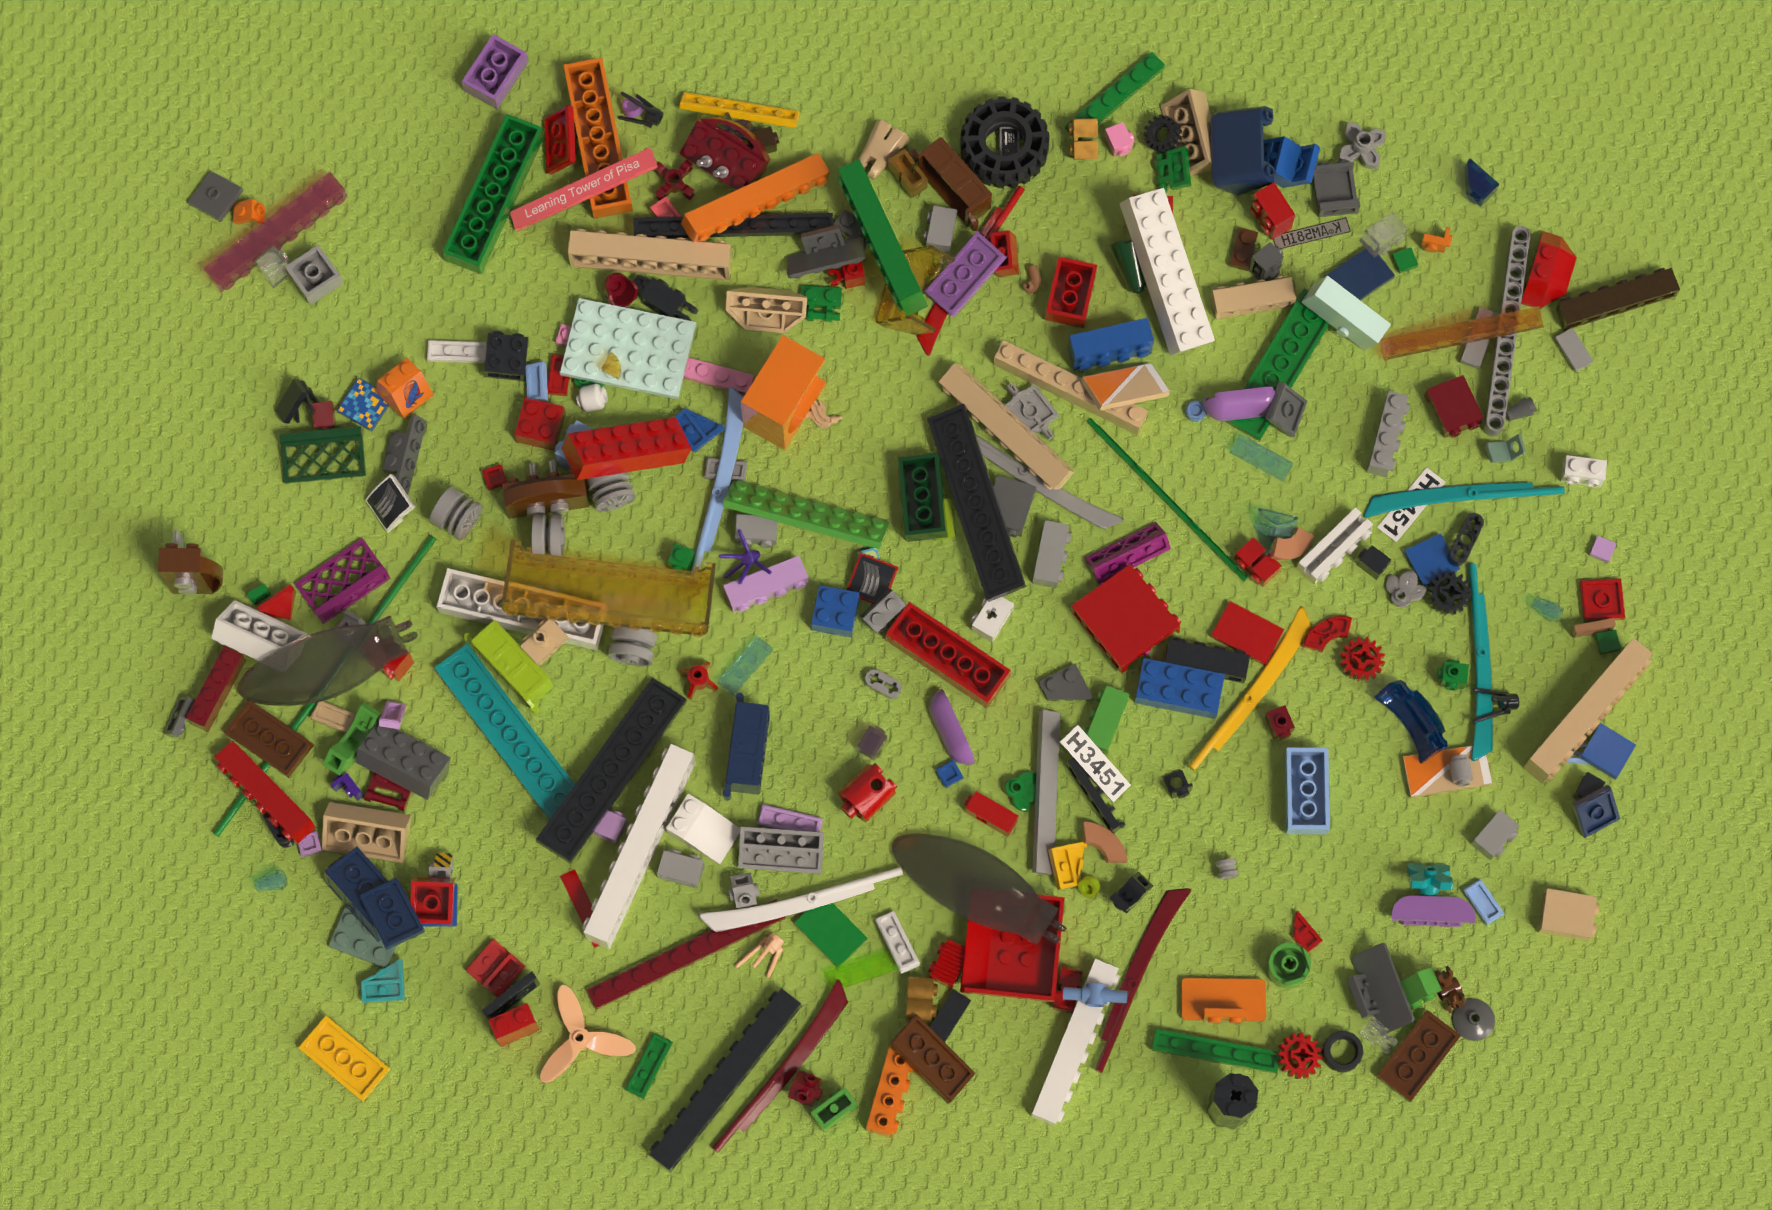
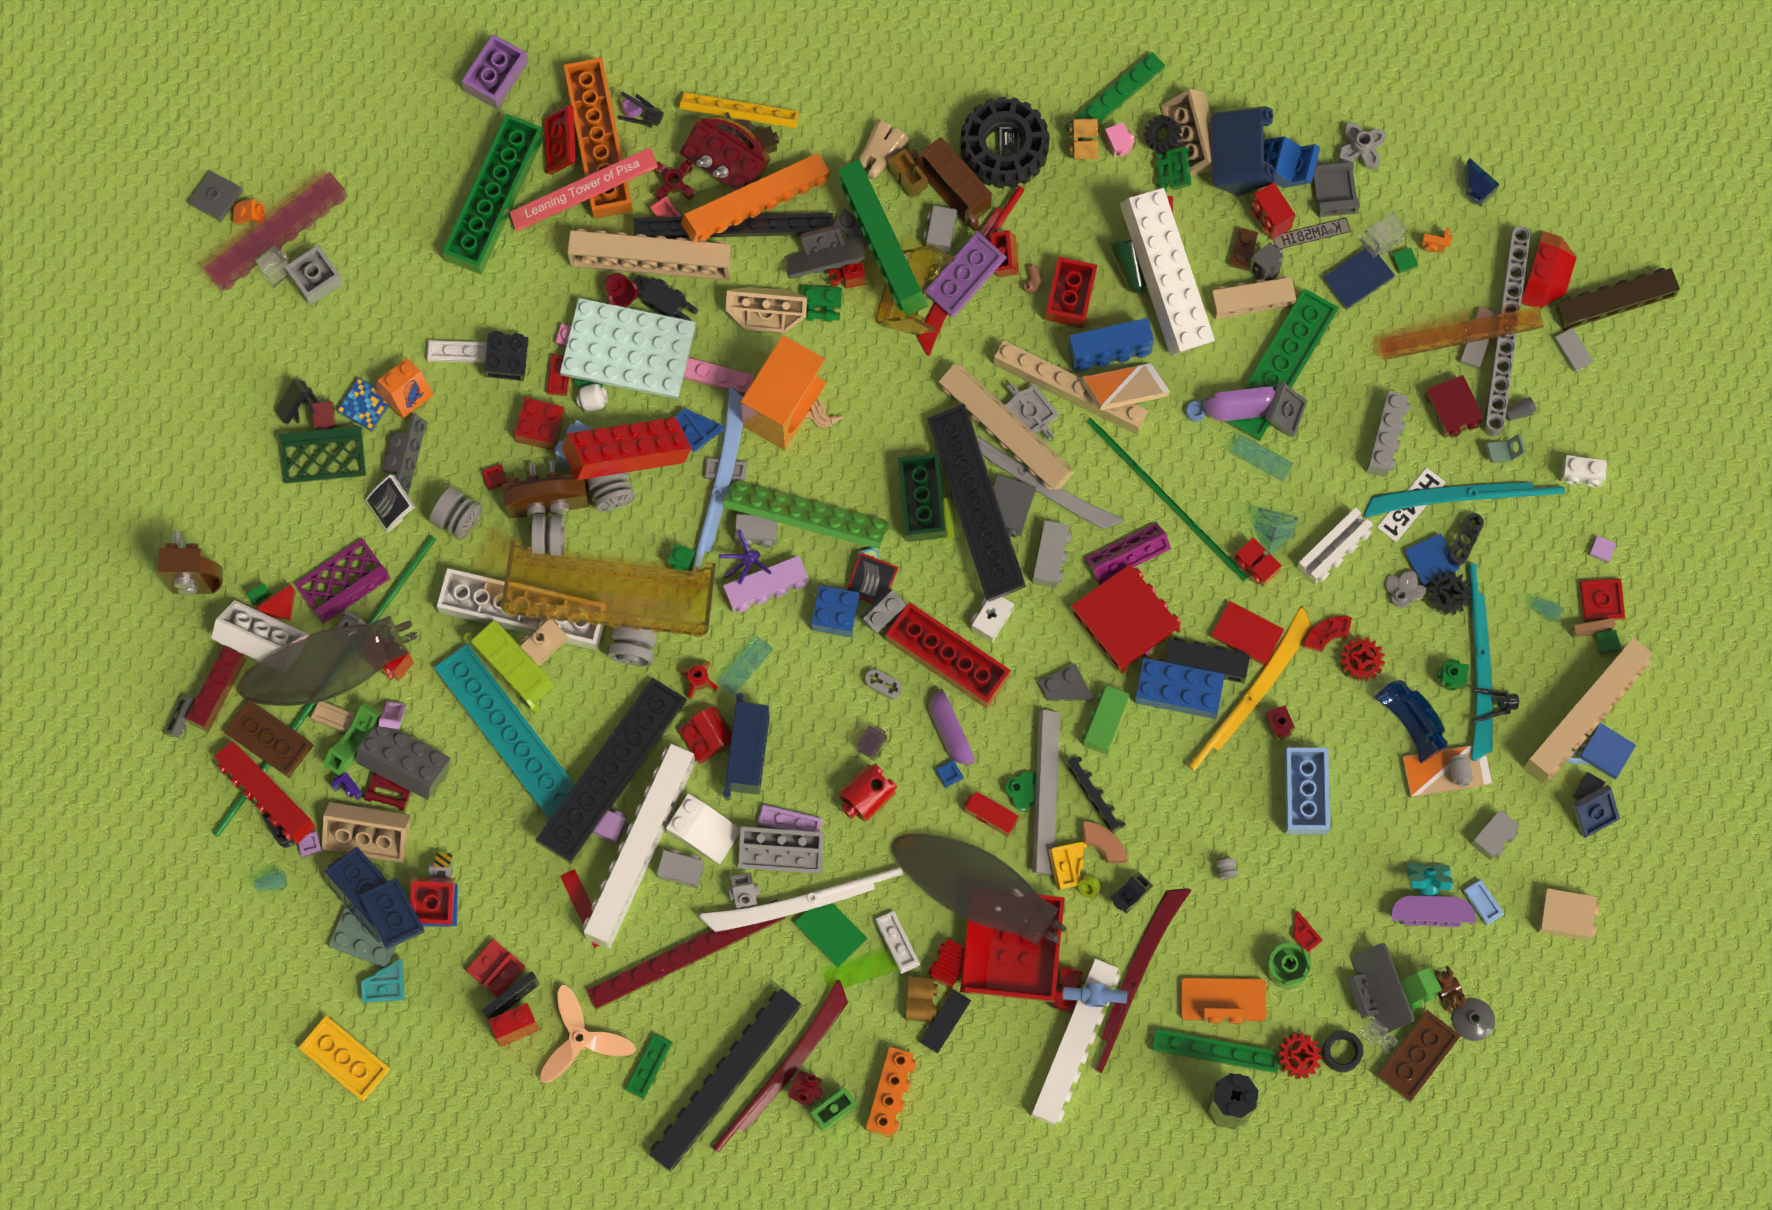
light blue tile [525,361,548,402] -> none
clear yellow tile [601,352,621,380] -> none
light nougat plant [735,933,784,978] -> none
reddish brown tile [888,1014,976,1104] -> none
white sticker [1060,725,1131,802] -> none
black bracket [1163,770,1193,799] -> none
nougat tile [1270,528,1314,561] -> none
light aqua brick [1301,276,1391,350] -> none
black brick [1357,545,1391,580] -> none
none -> red brick [678,707,732,764]

